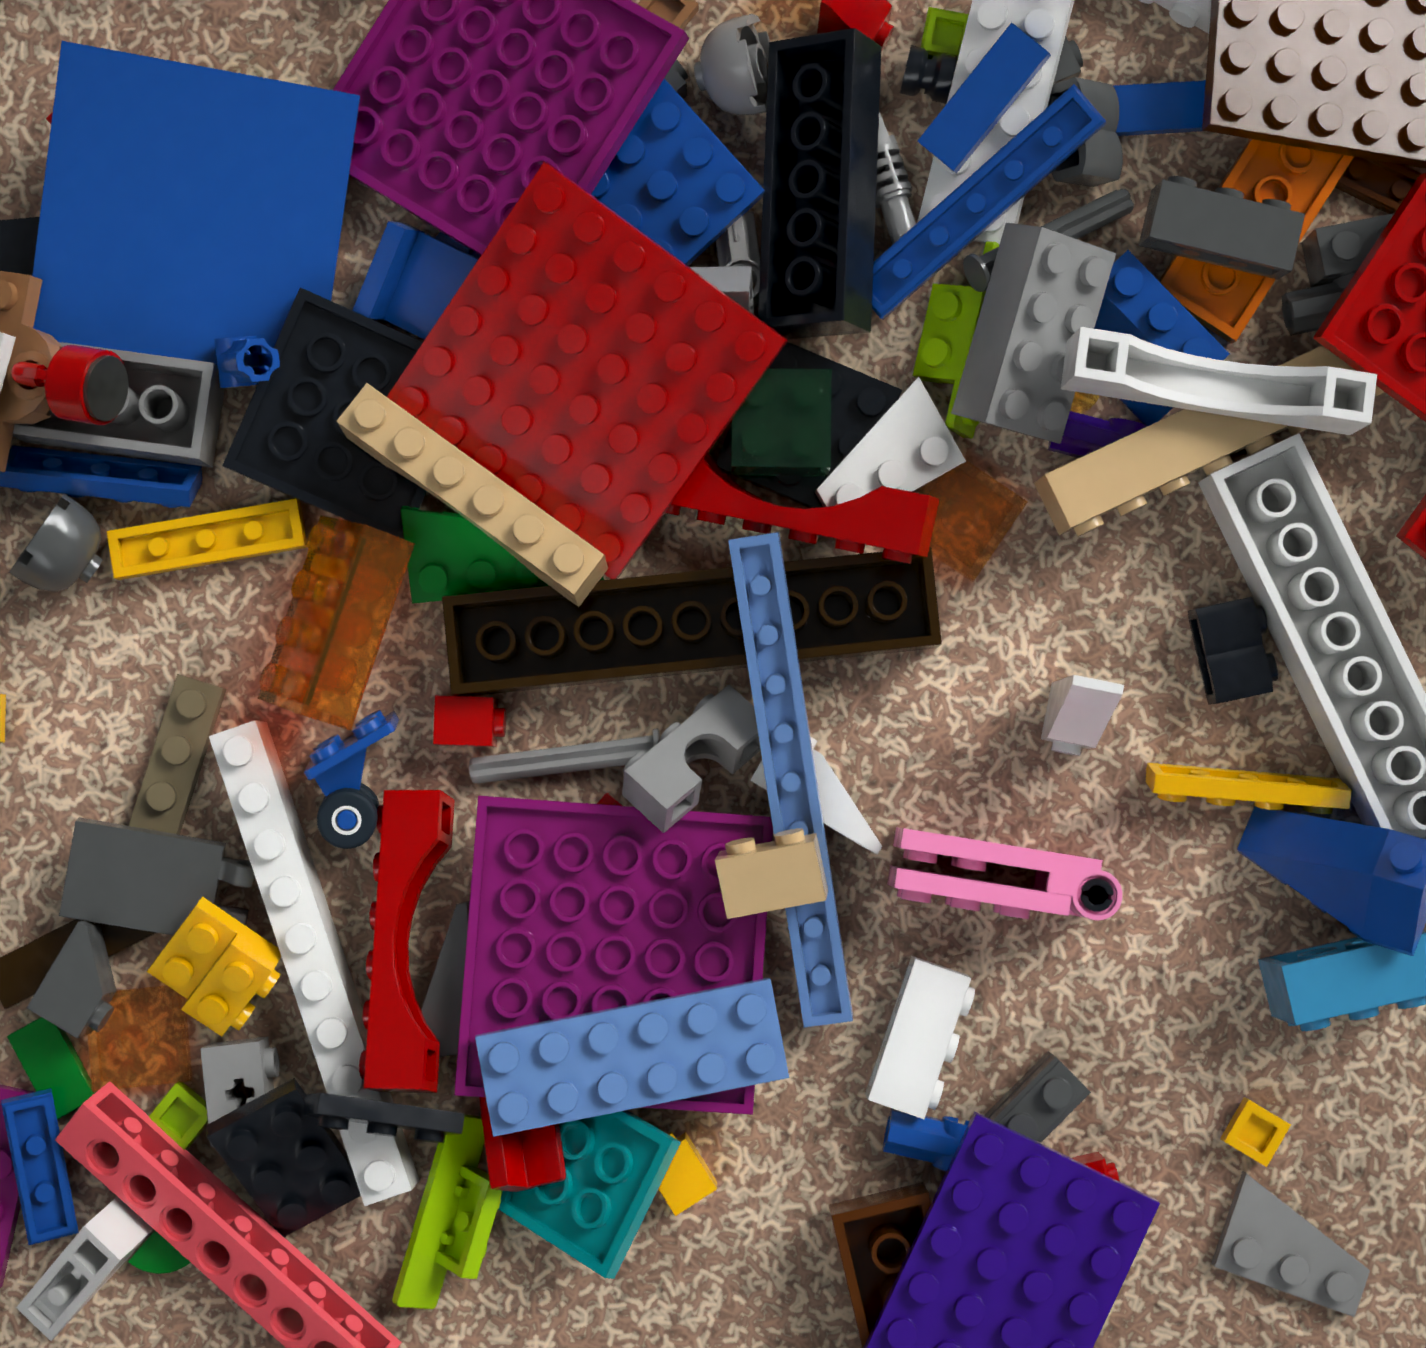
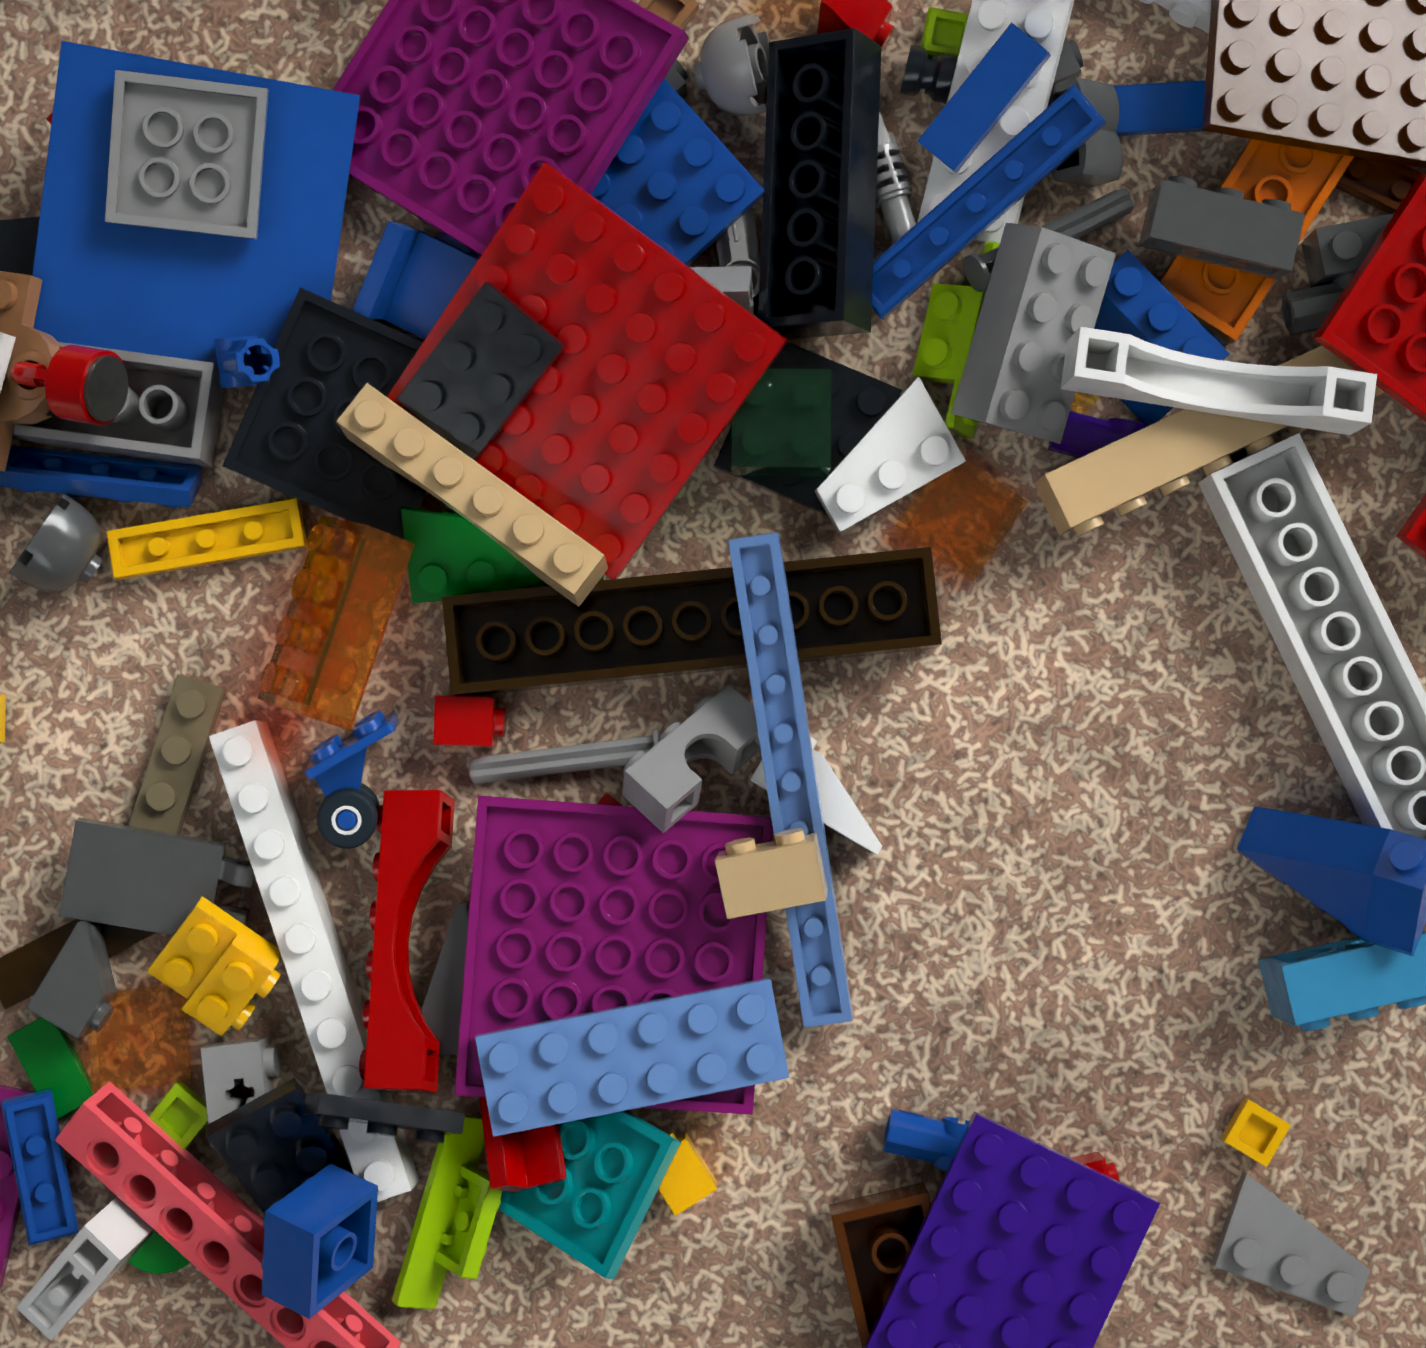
red arch [665,453,940,564] -> none
white brick [865,956,975,1119] -> none
bright pink hinge [887,827,1122,920] -> none
dark grey brick [984,1051,1091,1142] -> none
white slope [1041,675,1124,756] -> none
yellow plate [1145,763,1352,814] -> none
black brick [1188,597,1278,705] -> none
none -> light grey plate [105,70,269,240]
none -> blue brick [261,1163,378,1319]
none -> black plate [396,282,566,462]

